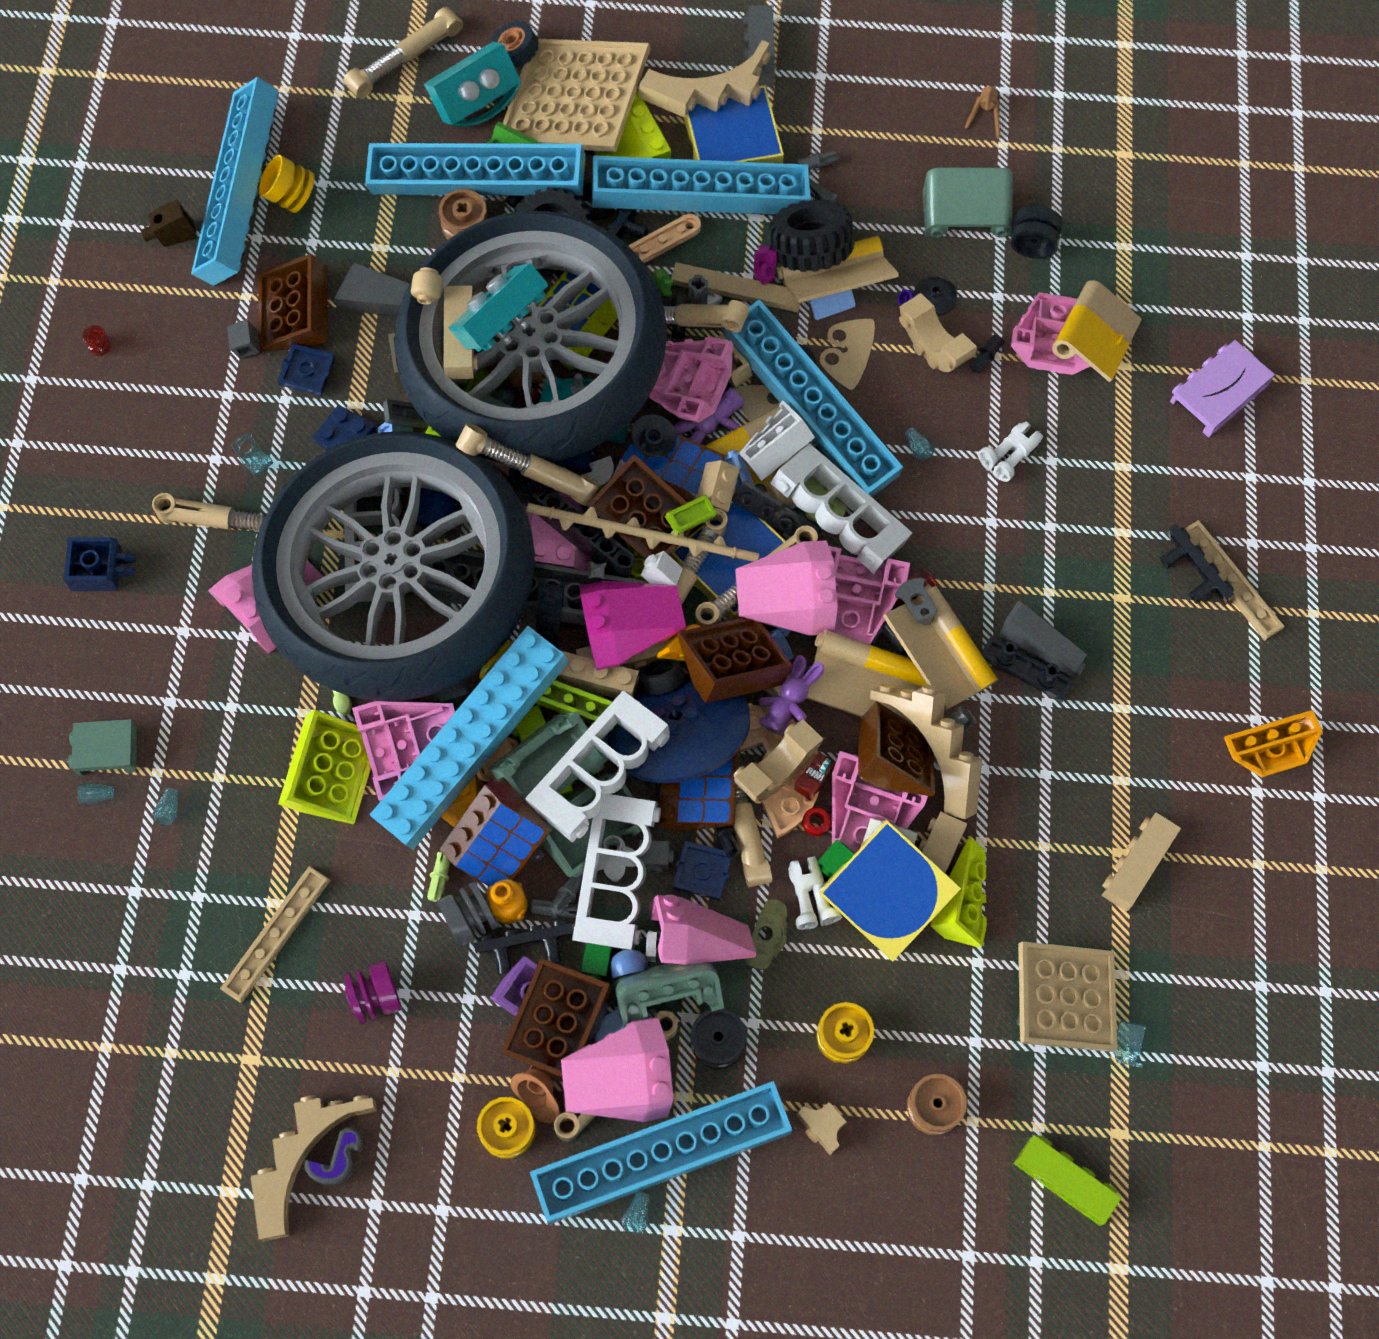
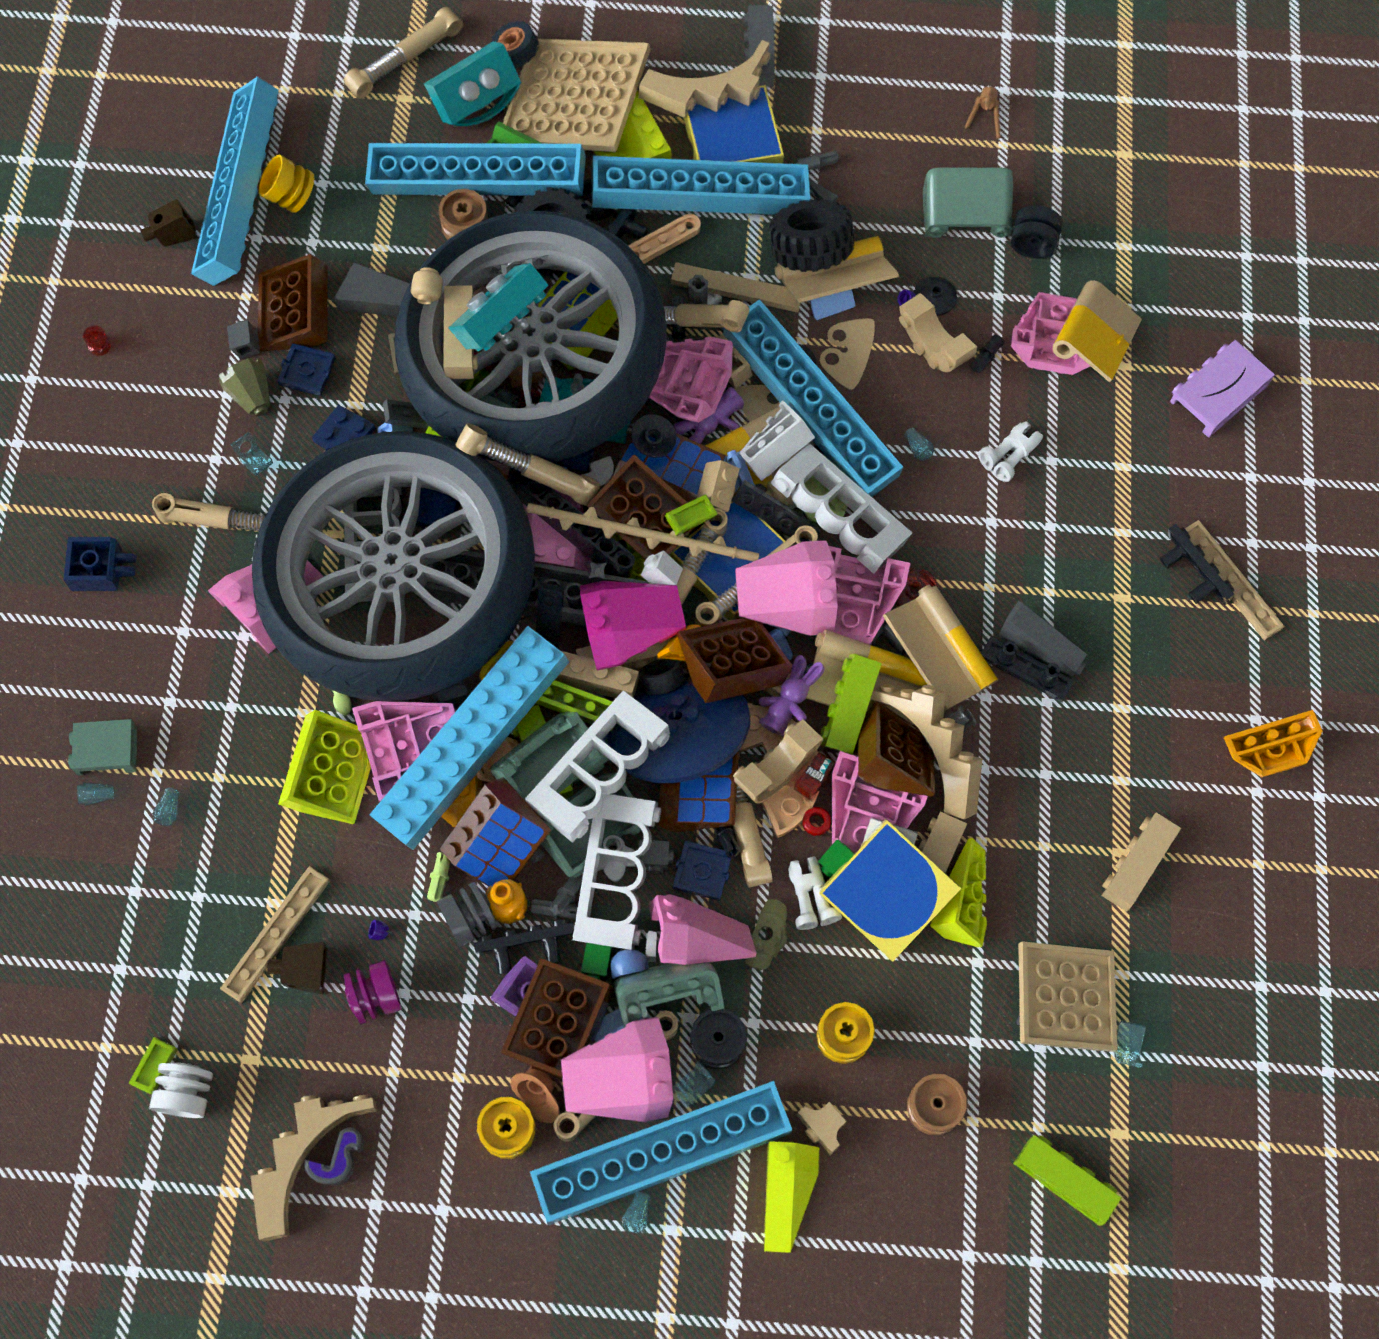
bright green bar [653,269,673,296] -> none
magenta hips [753,245,777,285] -> none
dark grey piece [895,578,938,625] -> none
none -> lime tile [128,1037,178,1095]
none -> white wheel [149,1063,213,1118]
none -> olive cone [219,358,270,416]
none -> dark brown torso [267,942,328,994]
none -> dark purple hinge [368,919,389,940]
none -> clear light blue bracket [672,1061,715,1107]
none -> neon yellow wedge [764,1141,819,1253]
none -> lime brick [820,654,882,755]

